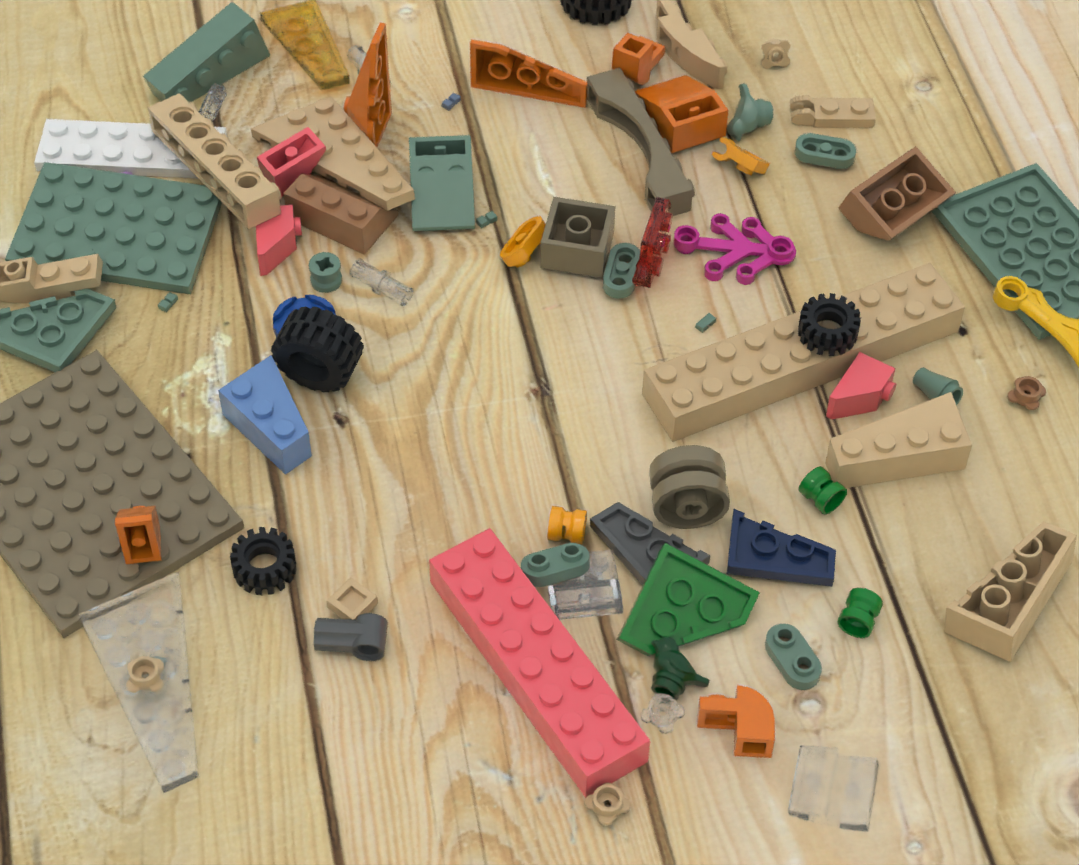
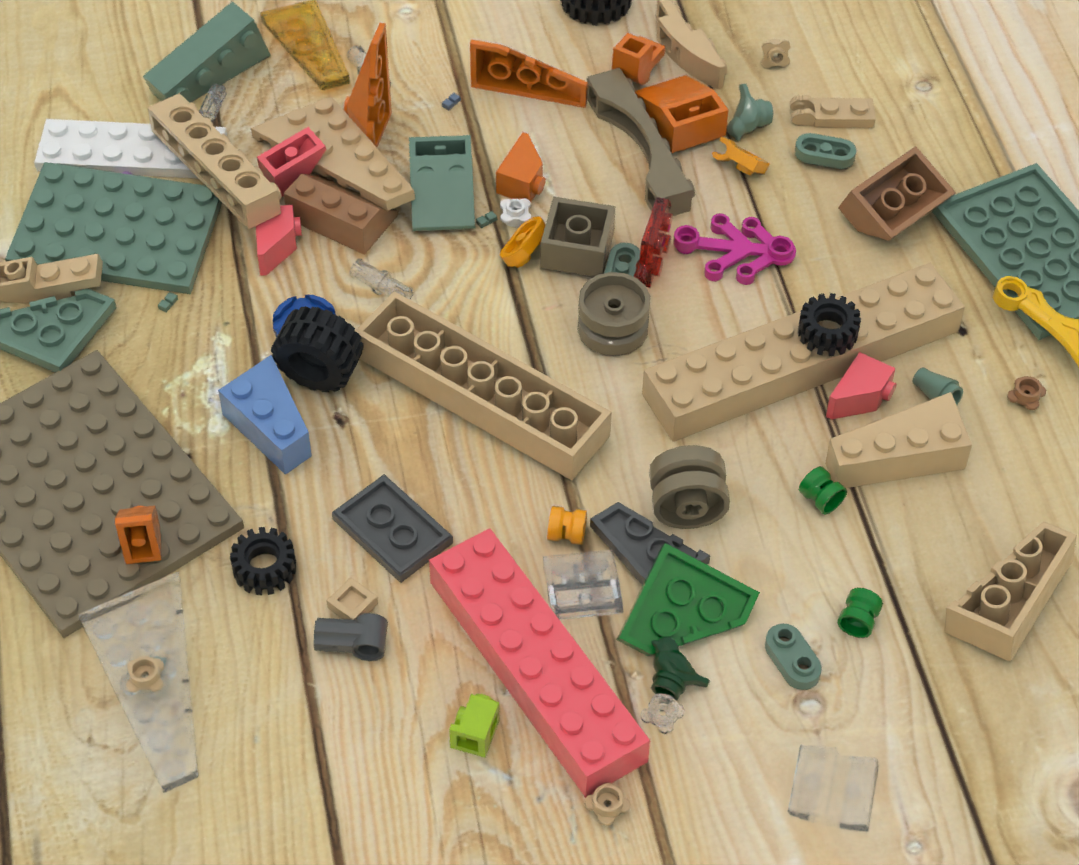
sand green wheel [308,252,342,293] -> none
sand green plate [521,543,590,587] -> none
sand green piece [695,313,716,333] -> none
orange brick [697,685,775,758] -> none
dark blue wing [727,509,836,587] -> none
none -> dark grey tile [332,474,453,583]
none -> tan brick [355,291,612,481]
none -> lime brick [449,694,500,758]
none -> orange slope [496,132,546,203]
none -> white plate [500,198,531,228]
none -> dark tan wheel [578,272,650,356]

